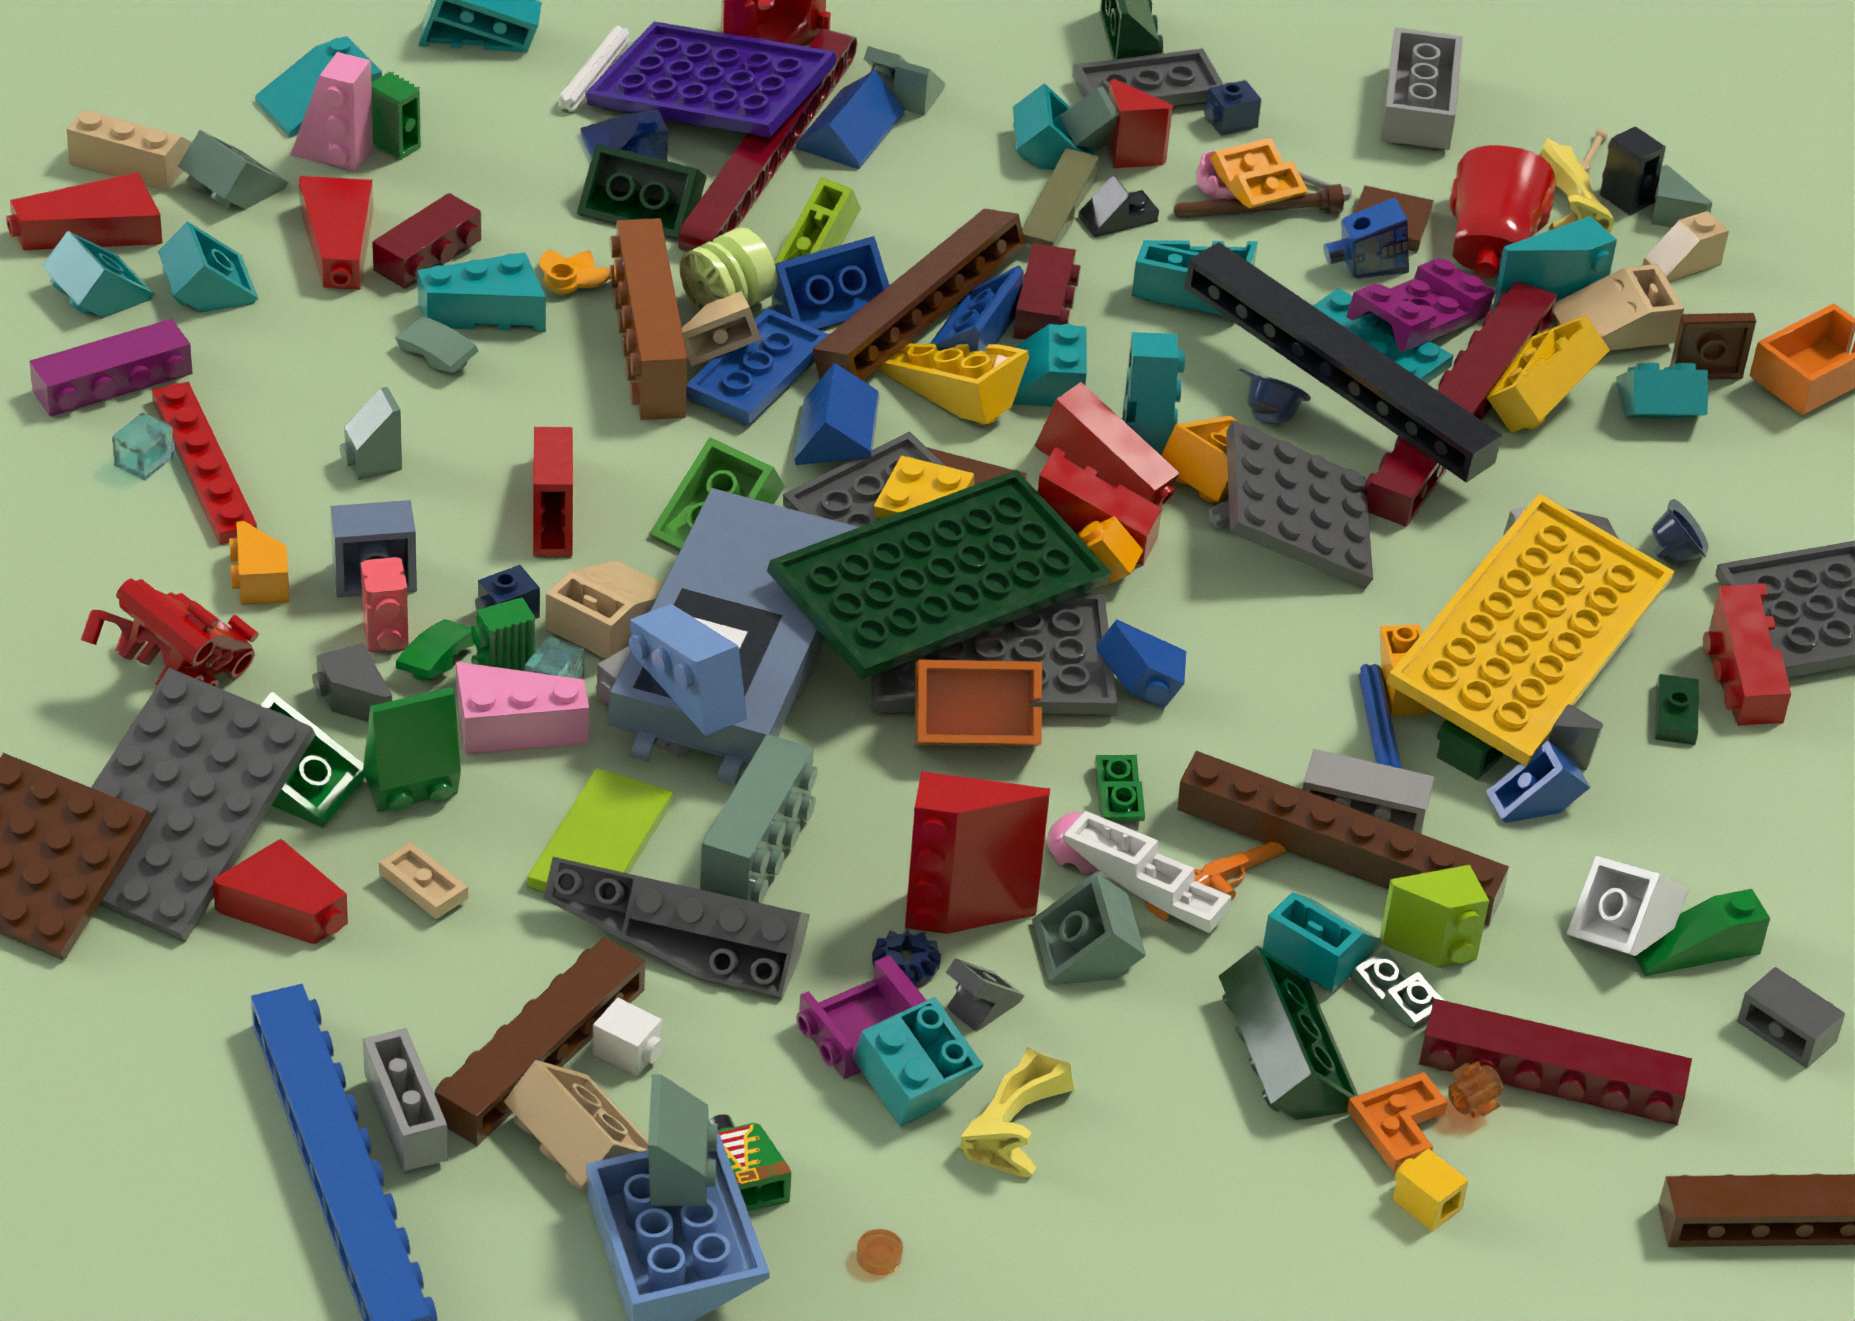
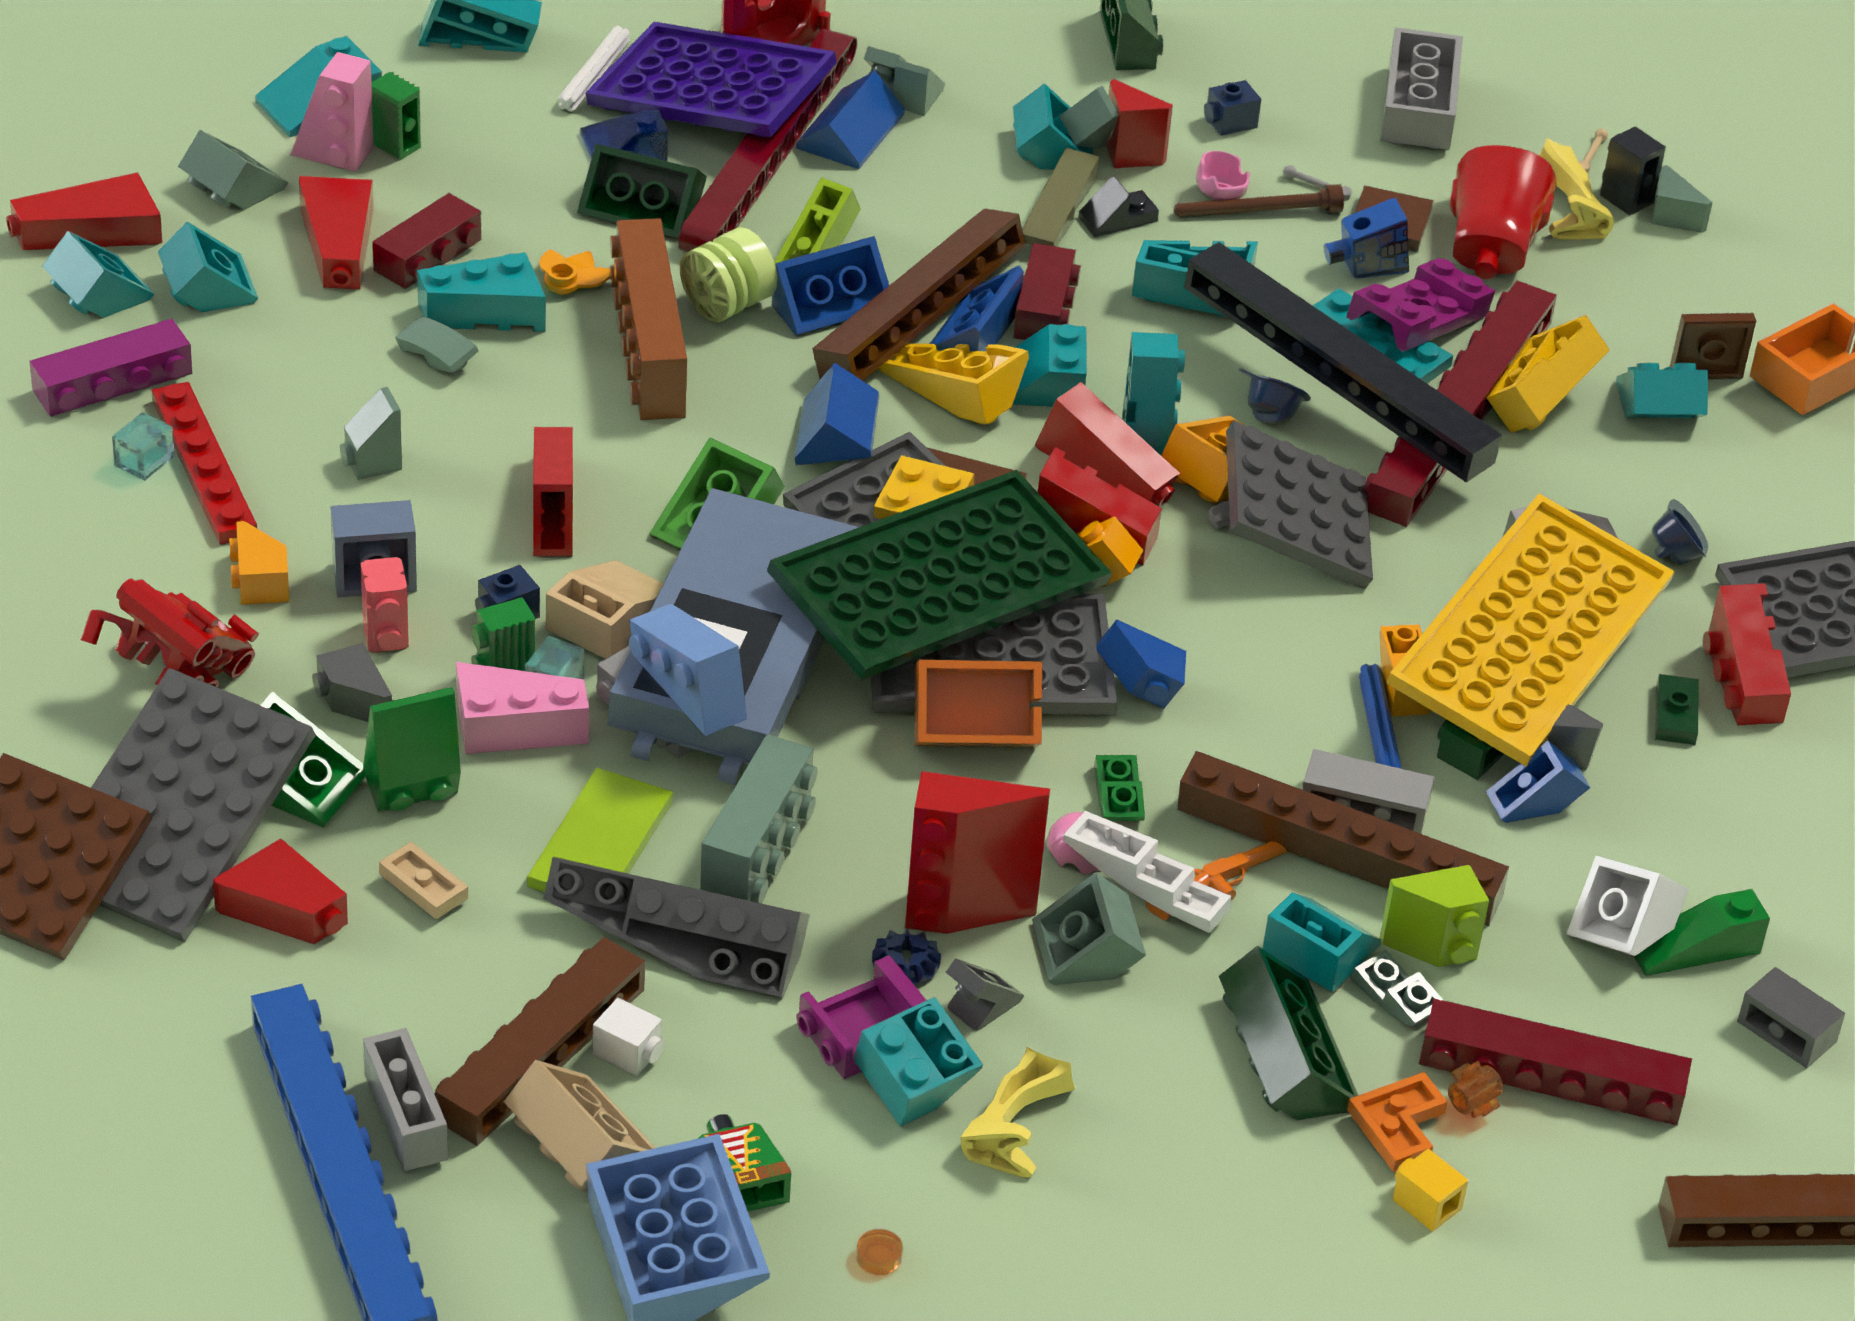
tan slope [66,109,192,191] -> none
green slope [395,619,475,680] -> none
sand green slope [648,1074,718,1206] -> none
tan slope [682,291,762,367] -> none
blue plate [686,308,829,425] -> none
dark grey plate [1072,48,1224,107] -> none
light orange slope [1209,138,1308,209] -> none
teal slope [1493,216,1617,306] -> none
tan slope [1553,264,1684,351] -> none
tan slope [1643,211,1729,282] -> none

